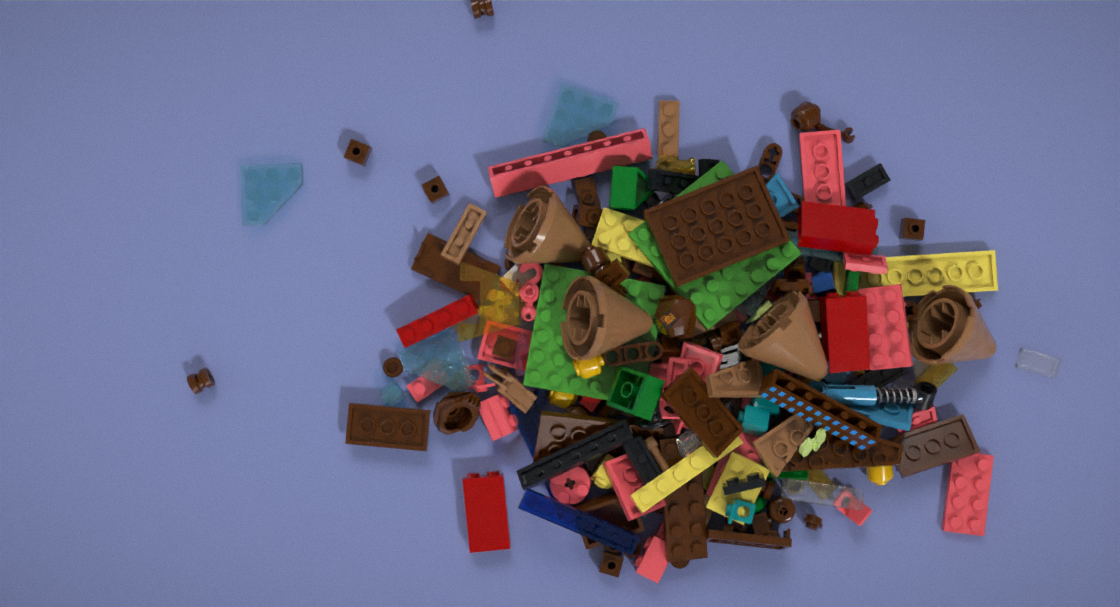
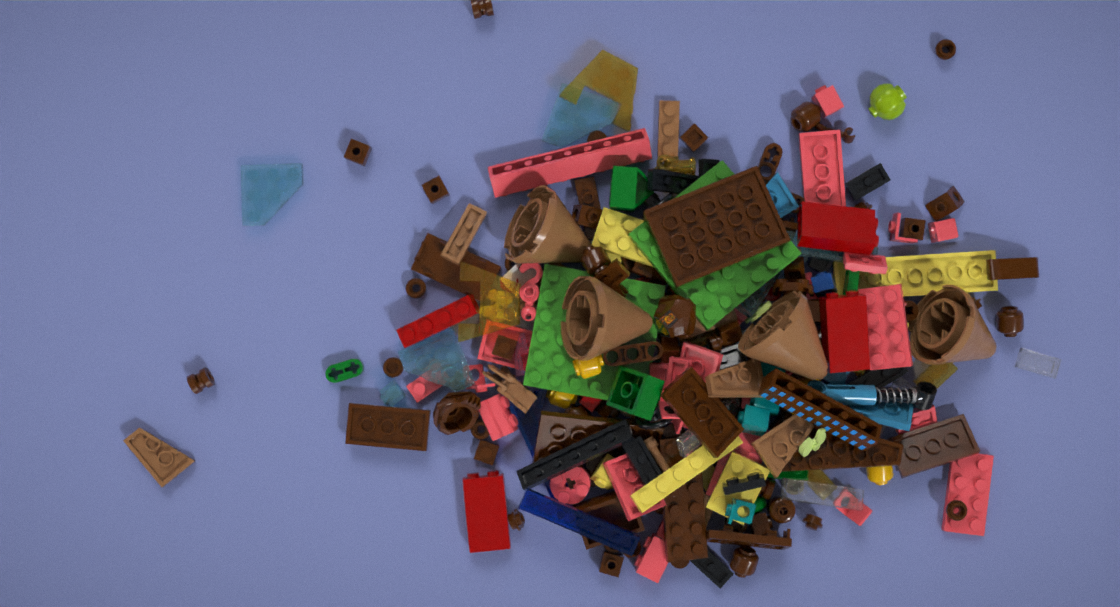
none -> medium nougat wing [123,427,195,487]
none -> green beam [325,358,364,383]
none -> reddish brown plate [406,278,426,298]
none -> reddish brown plate [471,419,490,440]
none -> reddish brown plate [474,440,500,466]
none -> reddish brown plate [508,509,525,531]
none -> clear yellow wing [558,50,638,132]
none -> reddish brown plate [680,123,709,153]
none -> black plate [690,549,734,589]
none -> reddish brown head [730,545,759,578]
none -> coral brick [811,85,844,119]
none -> lime plant [868,83,907,120]
none -> coral bracket [888,212,918,244]
none -> reddish brown bracket [925,186,965,221]
none -> coral bracket [927,218,959,243]
none -> reddish brown plate [935,39,956,60]
none -> reddish brown plate [946,500,967,521]
none -> reddish brown beam [986,257,1039,280]
none -> reddish brown head [996,306,1024,337]

